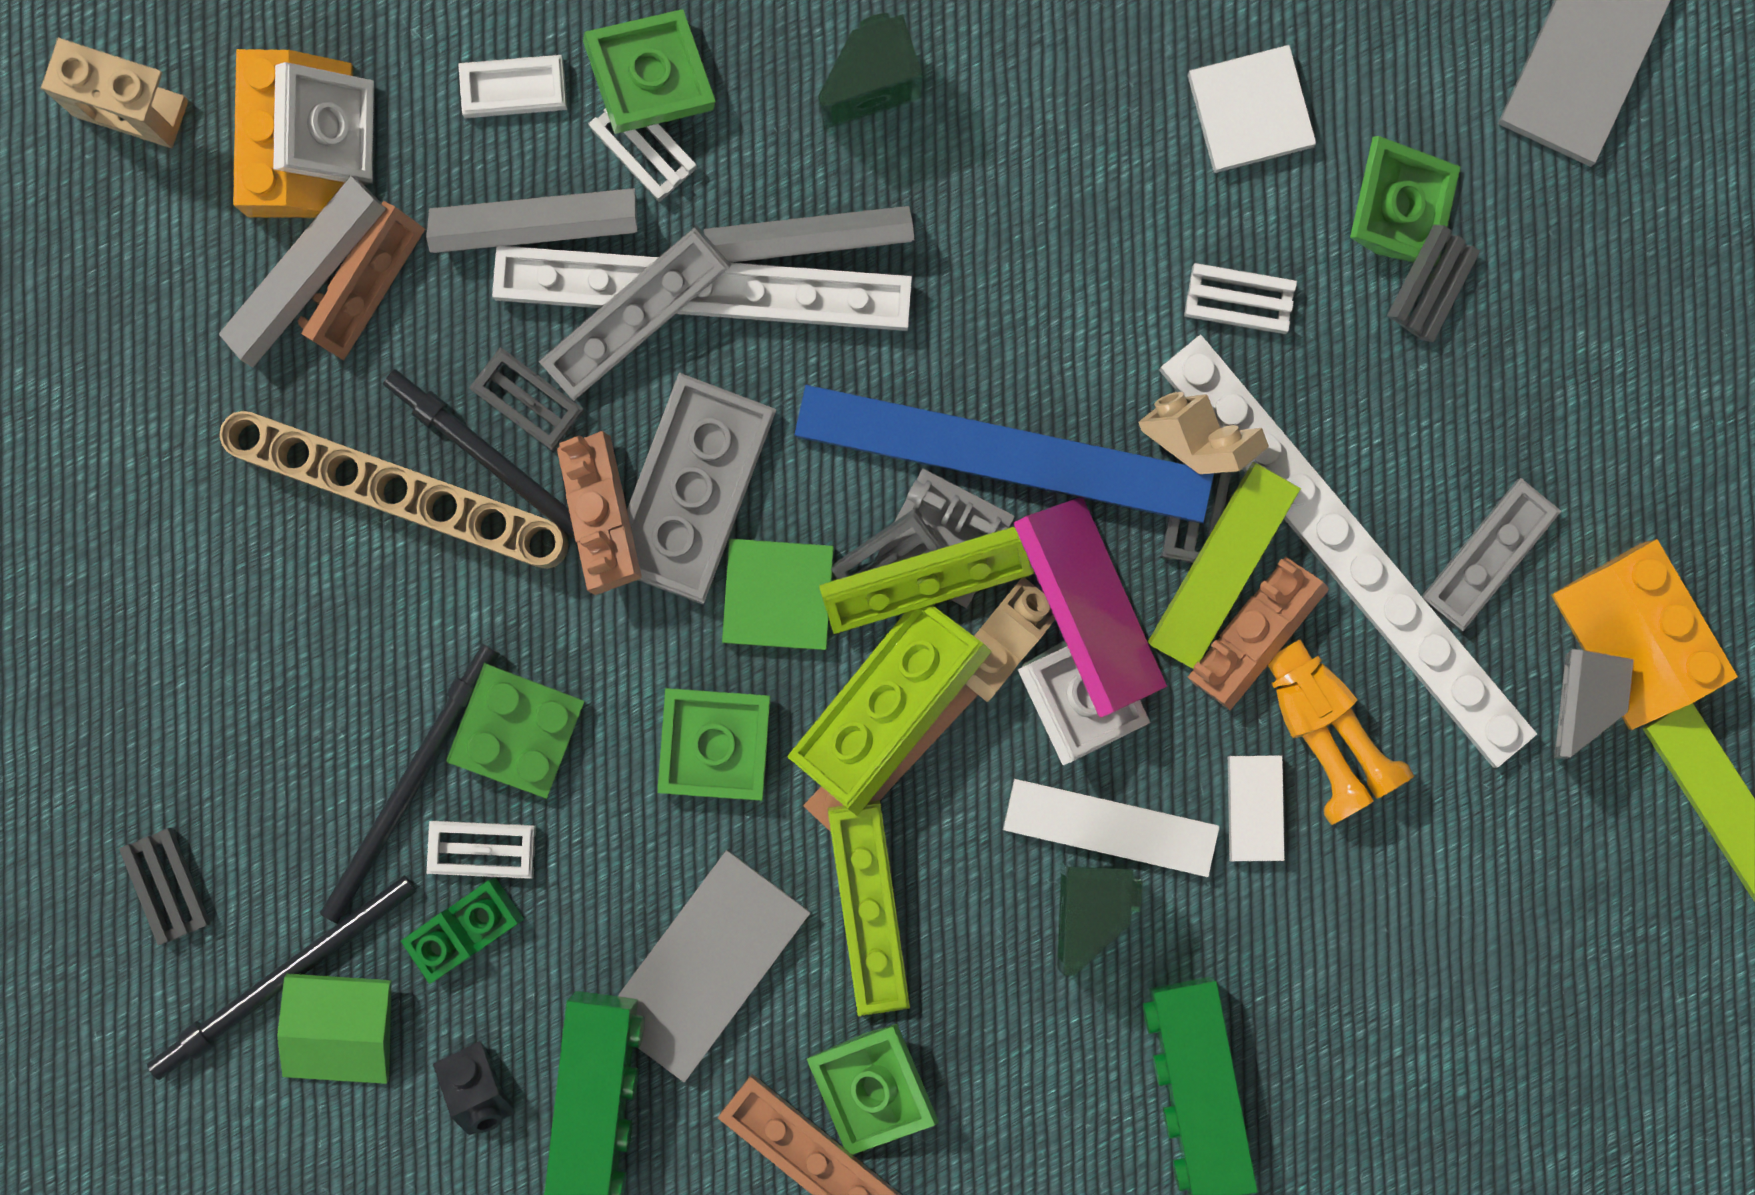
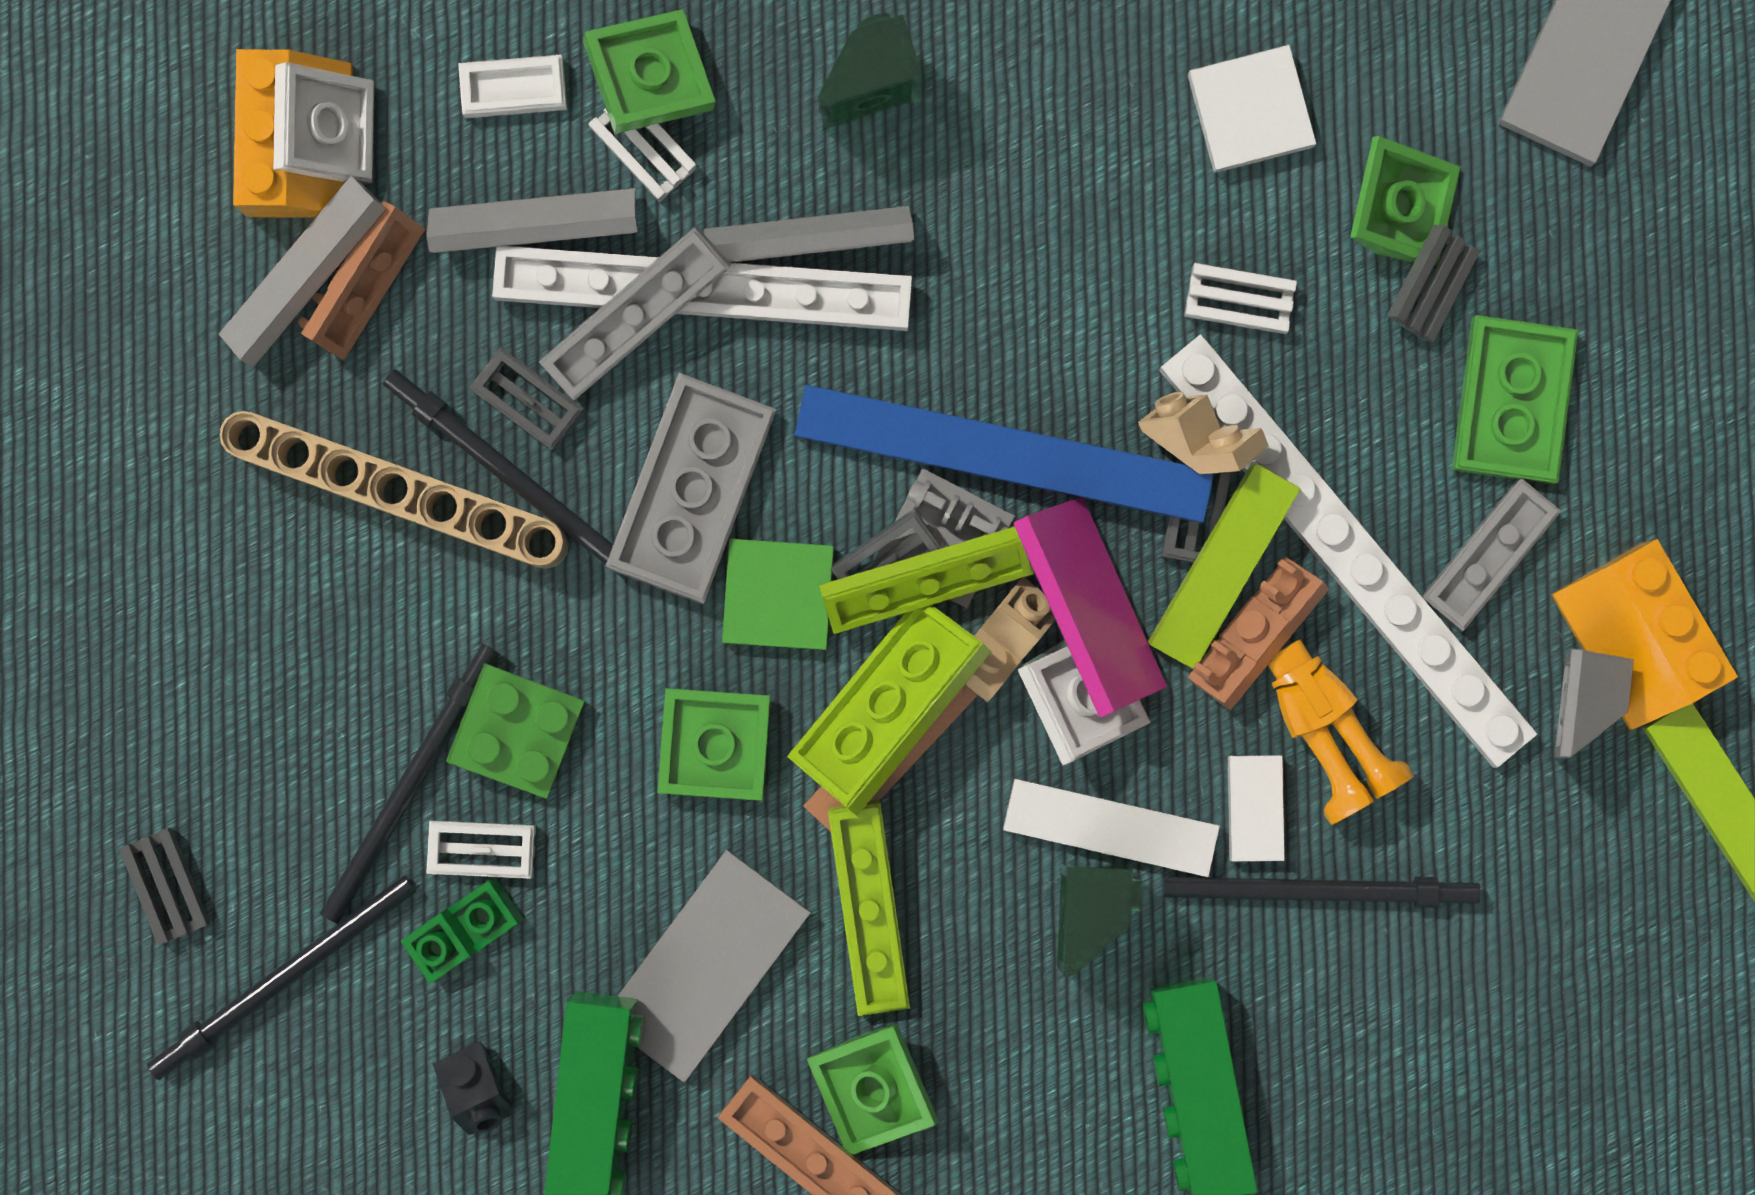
tan panel [41,38,188,148] -> none
bright green slope [277,974,392,1084] -> none
nougat plate [557,431,642,595] -> none
none -> black bar [1163,876,1481,908]
none -> bright green tile [1451,315,1578,485]

